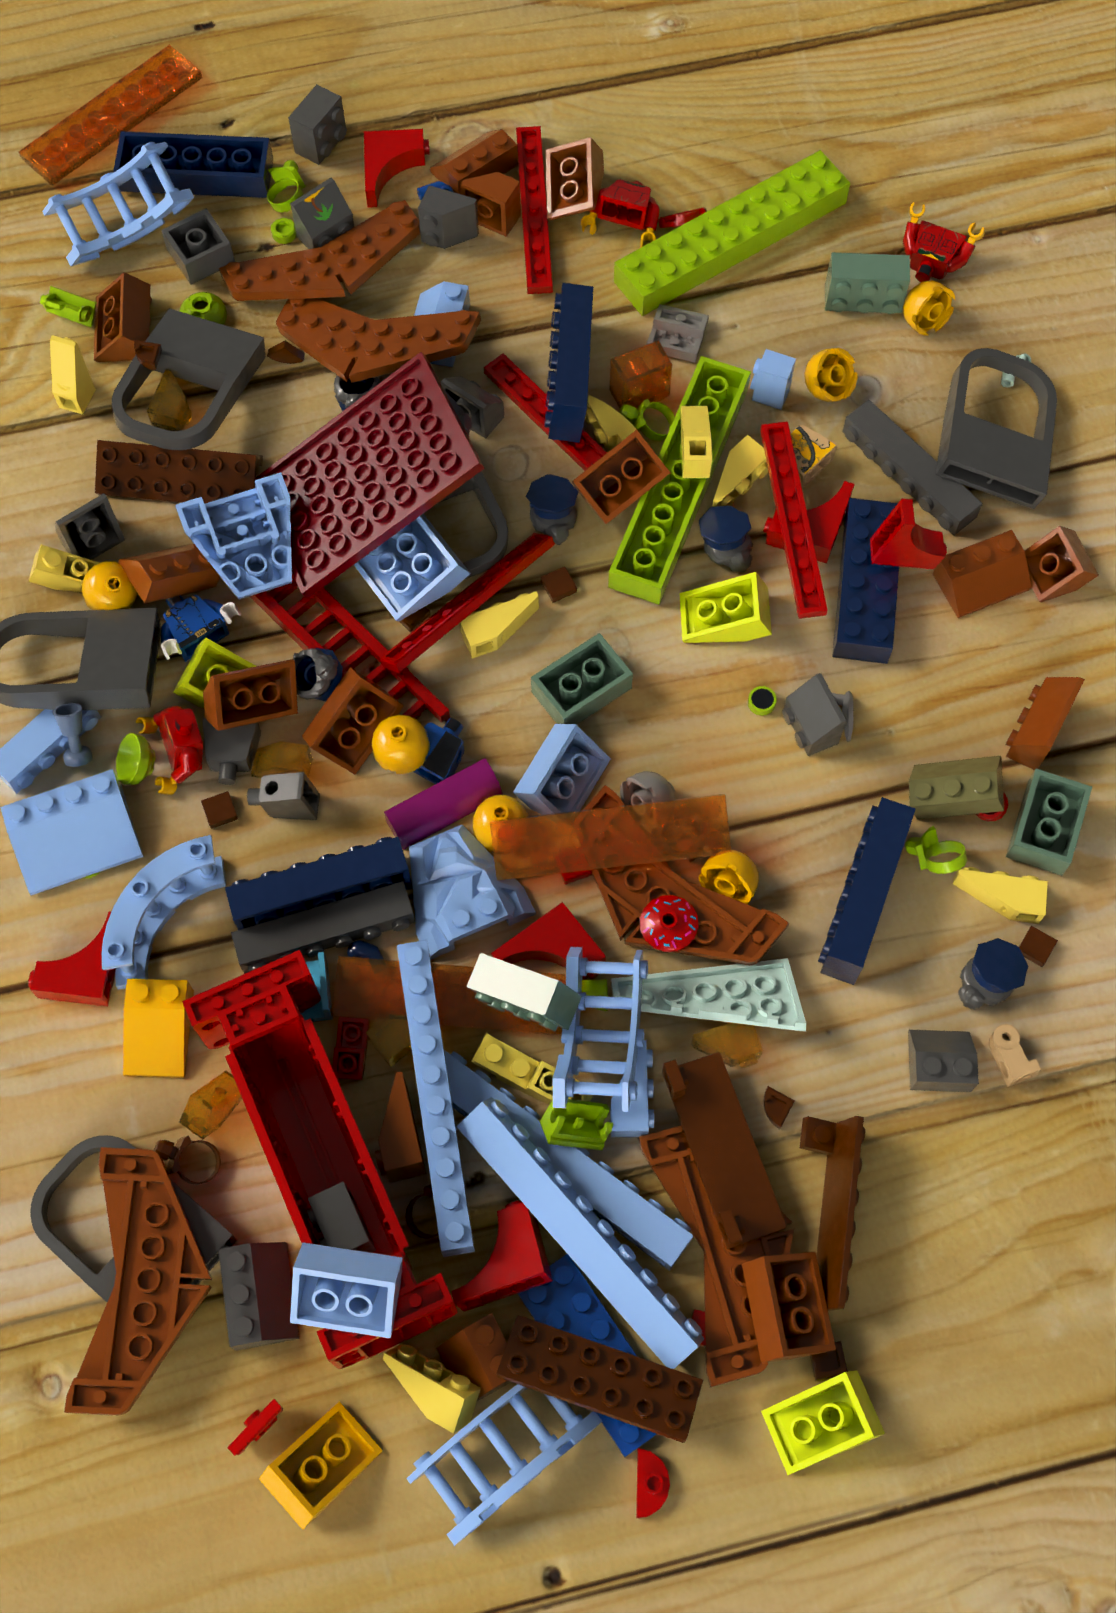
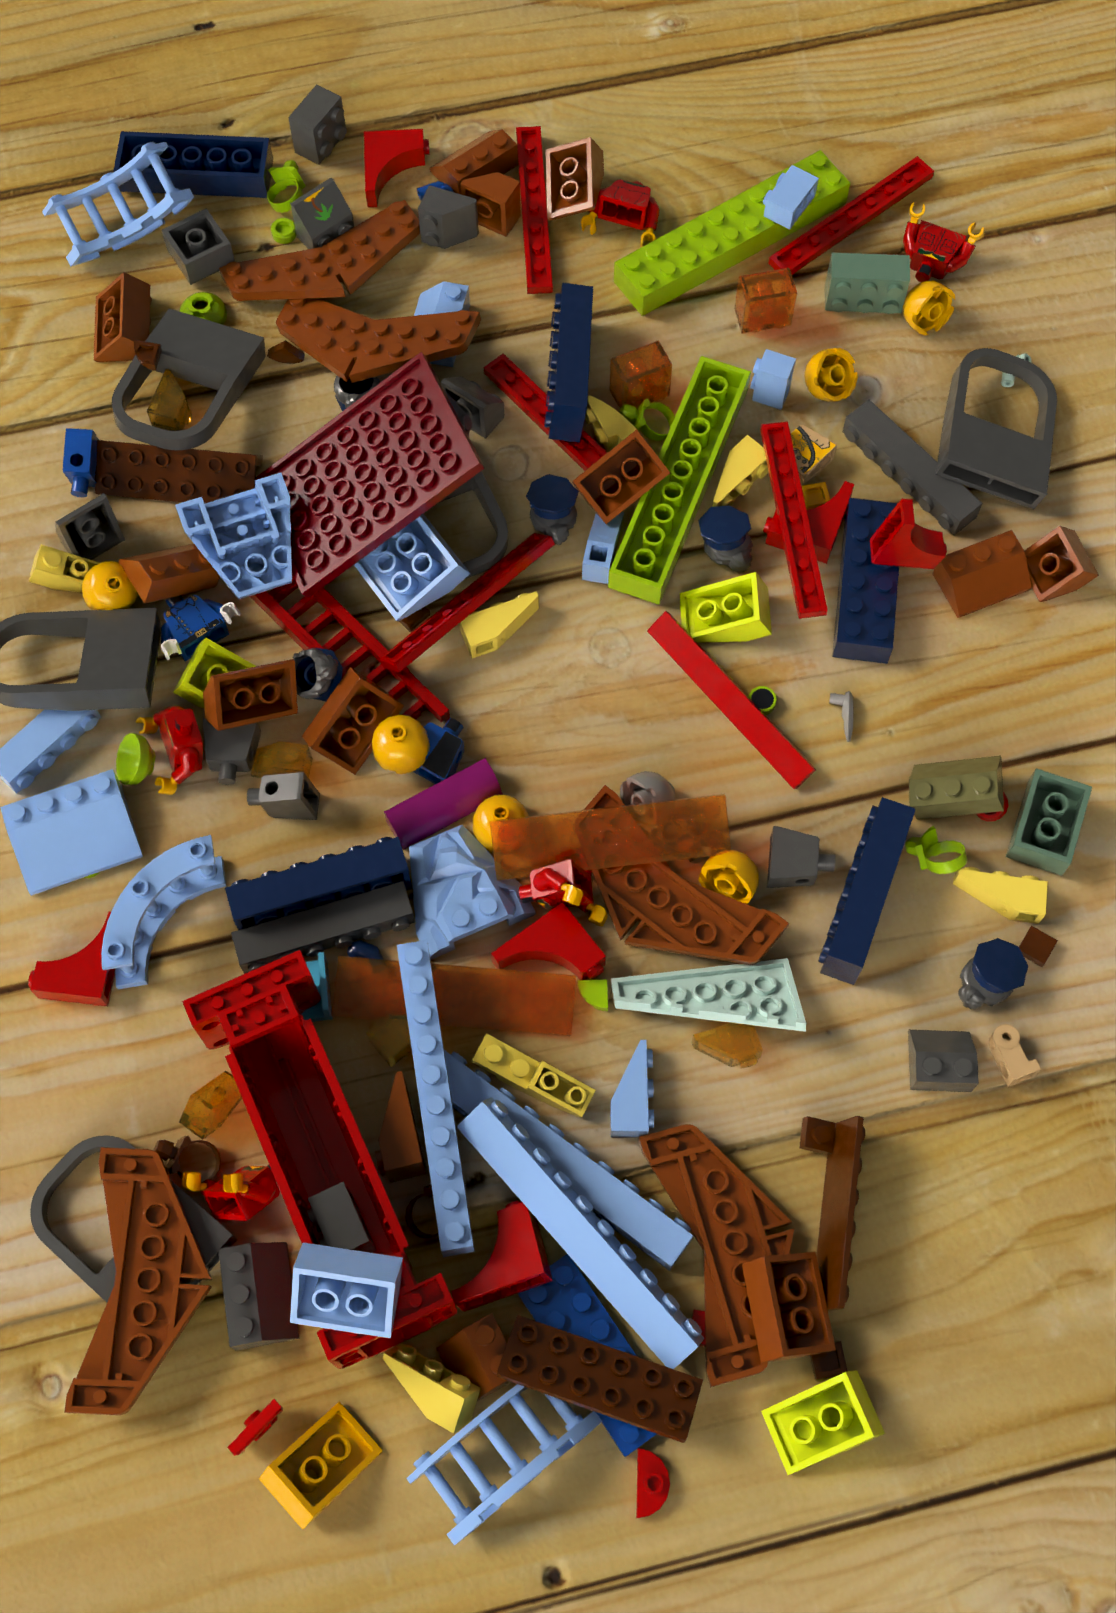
clear orange plate [18,44,202,186] -> none
lime hinge [40,286,97,327] -> none
light yellow slope [50,335,96,415] -> none
sand blue piece [53,703,93,767] -> none
yellow slope [123,979,194,1078] -> none
reddish brown tile [201,791,238,829] -> none
red slope [333,1017,370,1080] -> none
brick [466,953,582,1031] -> none
light blue slope [513,724,611,828] -> none
sand green brick [531,633,633,725] -> none
reddish brown tile [540,566,577,603] -> none
lime hinge [540,1099,613,1150] -> none
light blue fence [552,947,648,1112] -> none
red dish [640,895,699,952] -> none
light grey slope [646,304,709,363] -> none
red plate [658,207,707,228] -> none
reddish brown bracket [662,1052,786,1249] -> none
light yellow slope [680,406,712,478] -> none
reddish brown tile [763,1086,795,1129] -> none
dark grey slope [782,673,846,756] -> none
dark orange slope [1005,677,1085,770] -> none
none -> blue torso [63,428,99,498]
none -> red torso [182,1165,280,1221]
none -> red torso [519,859,608,927]
none -> light blue slope [582,512,624,584]
none -> red tile [647,611,816,789]
none -> clear orange brick [734,268,797,334]
none -> light blue brick [763,165,819,230]
none -> dark grey torso [767,826,836,888]
none -> red plate [768,156,934,279]
none -> yellow tile [802,482,830,510]

